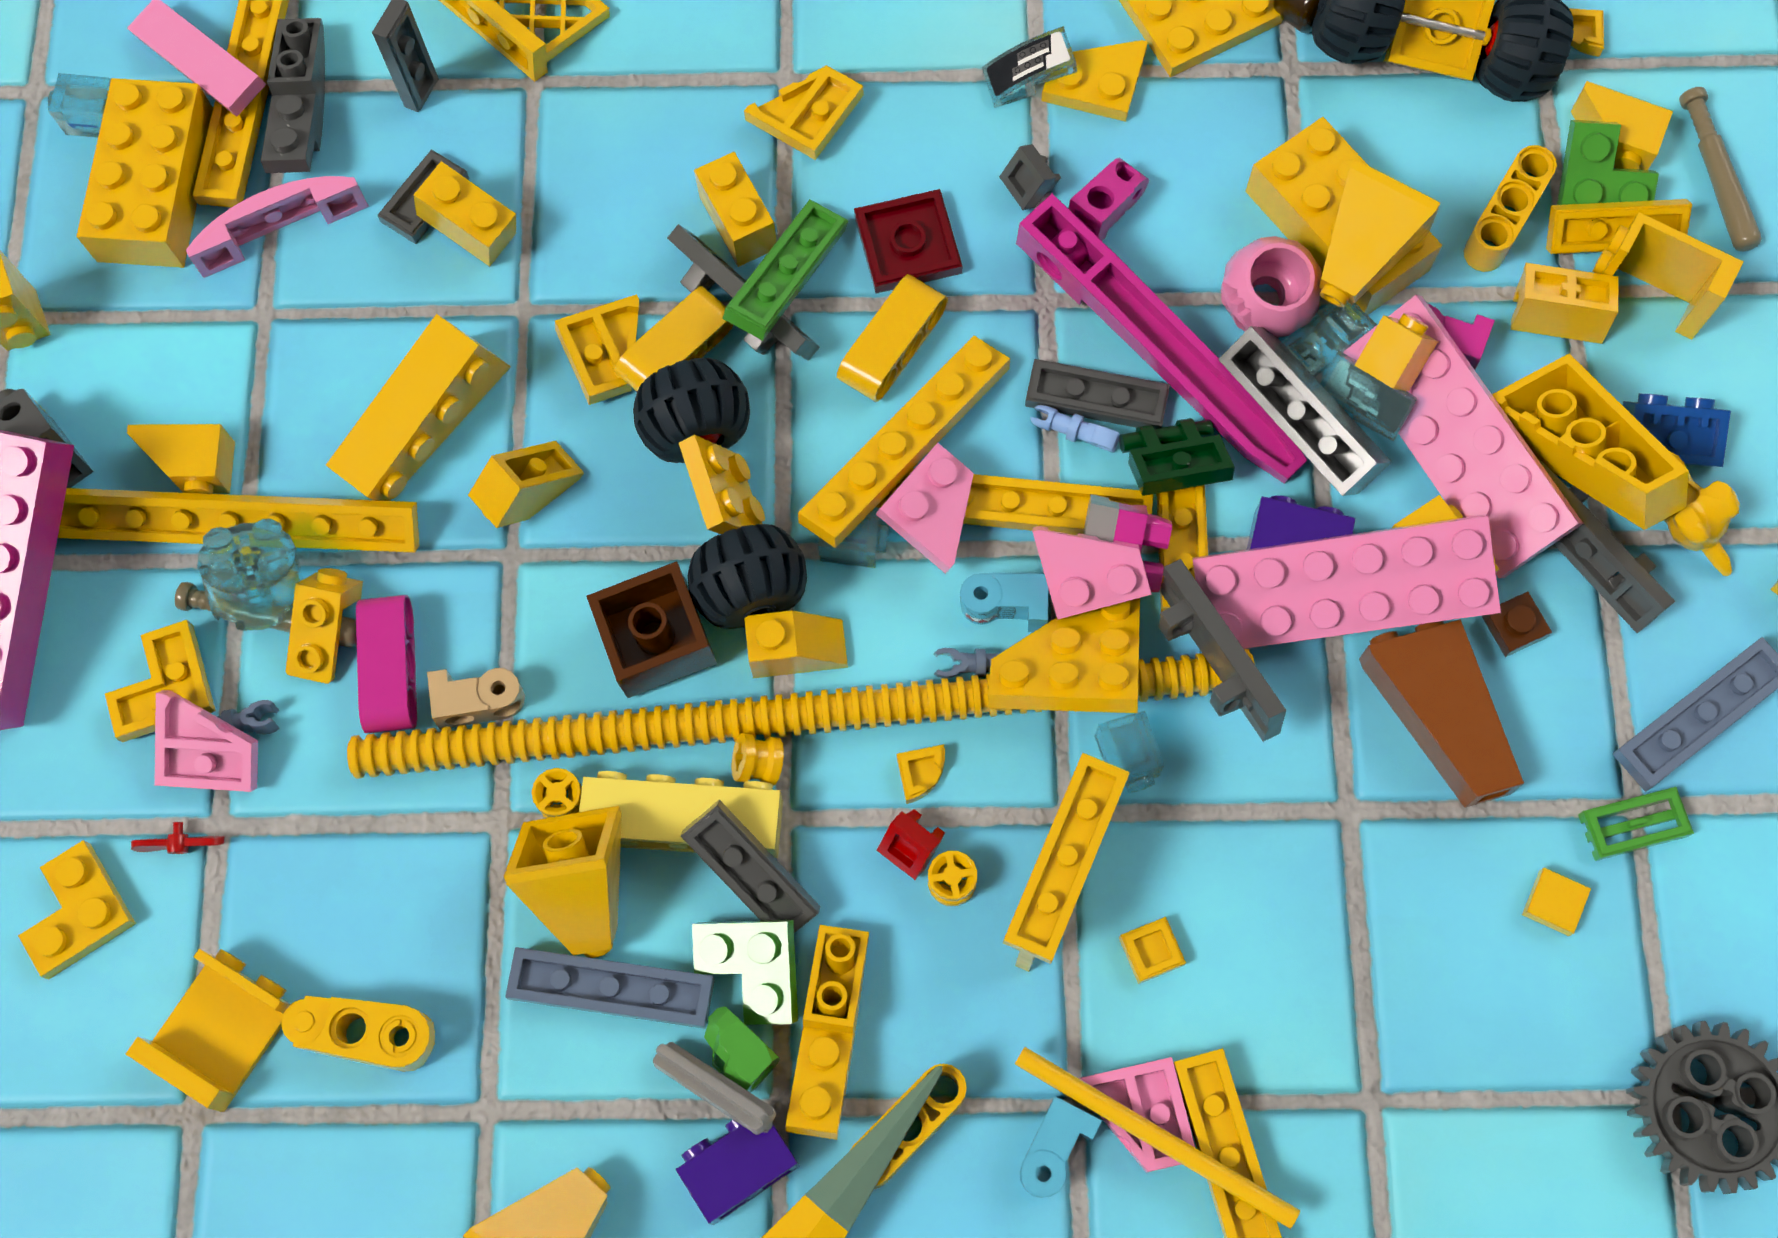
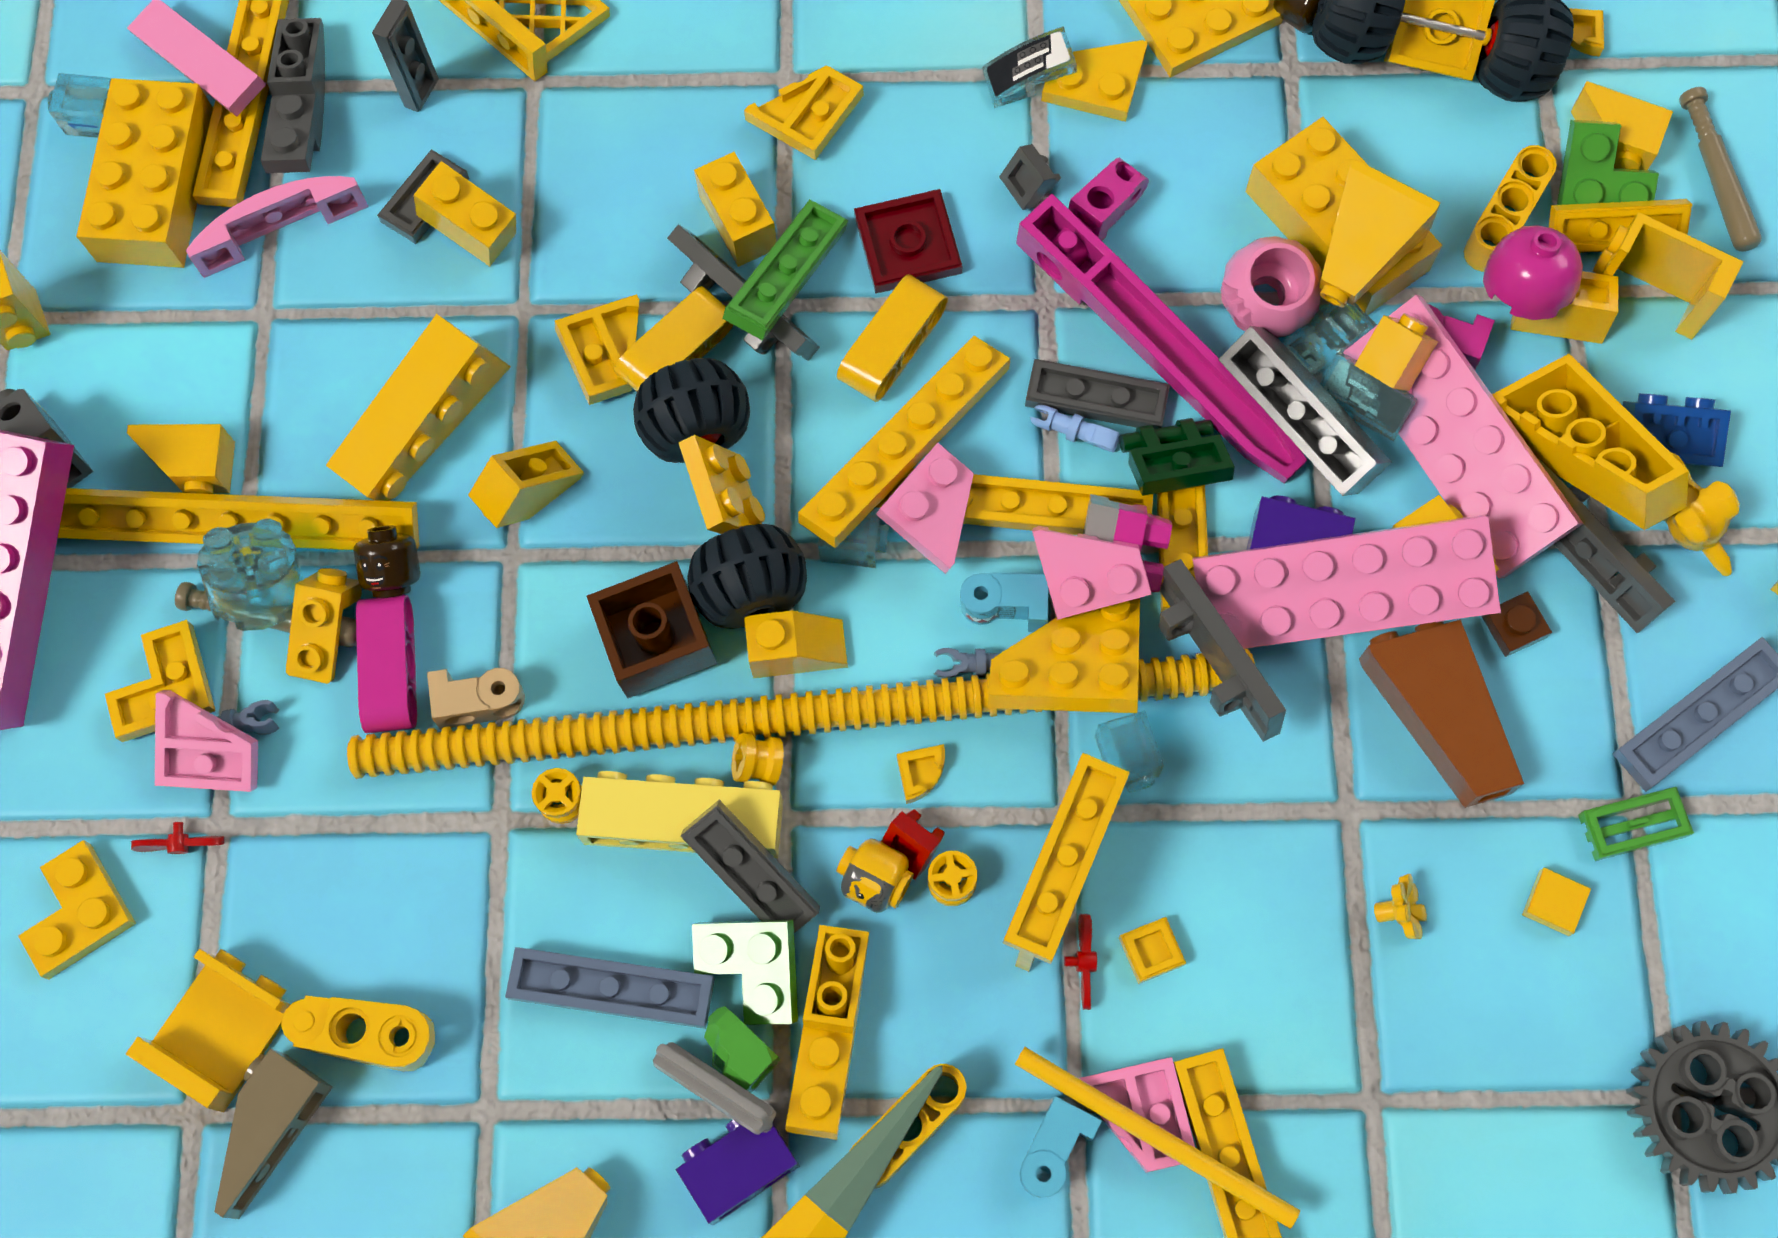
yellow slope [504,805,622,958] -> none
none -> dark tan slope [214,1048,333,1219]
none -> dark brown head [353,525,421,598]
none -> yellow head [836,838,914,913]
none -> red piece [1064,914,1097,1010]
none -> yellow plant [1374,873,1427,939]
none -> dark pink cylinder [1483,225,1583,320]

